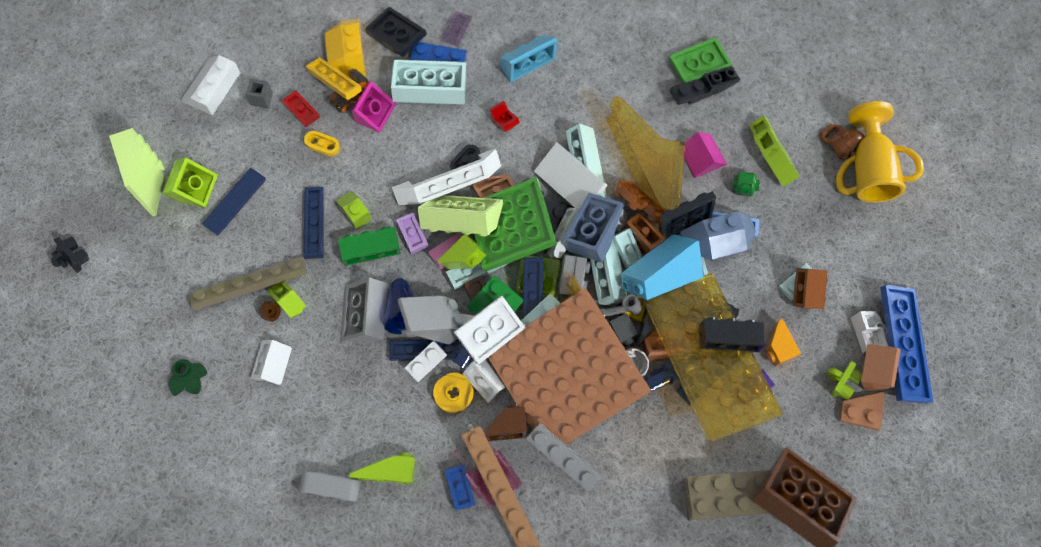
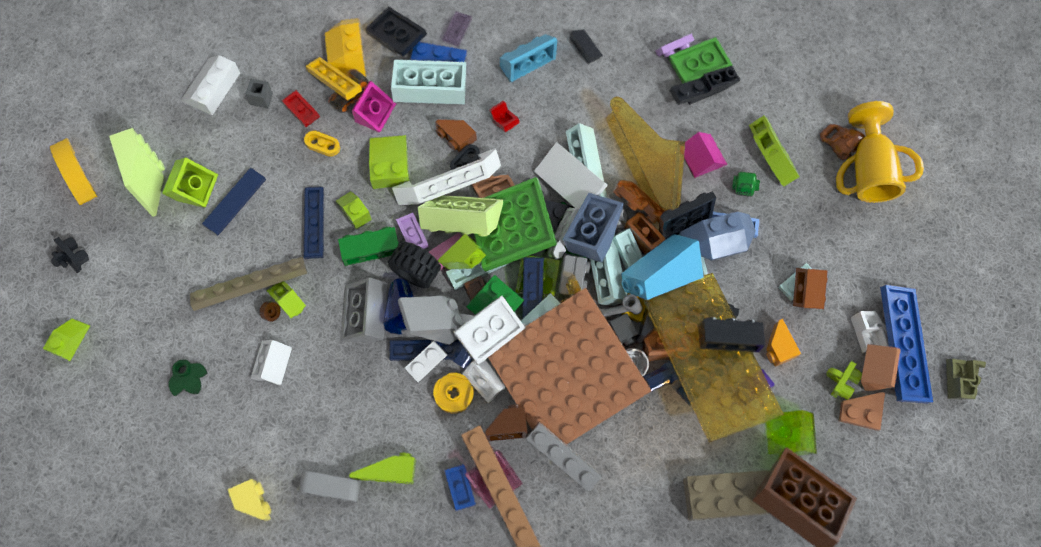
none -> lime slope [43,319,90,361]
none -> yellow slope [50,138,98,205]
none -> light yellow slope [228,479,271,521]
none -> lime slope [369,135,409,189]
none -> black tyre [387,241,441,288]
none -> dark orange slope [435,119,477,152]
none -> black slope [570,29,603,64]
none -> lavender plate [656,34,694,58]
none -> clear neon green slope [766,410,817,455]
none -> olive slope [946,359,986,400]

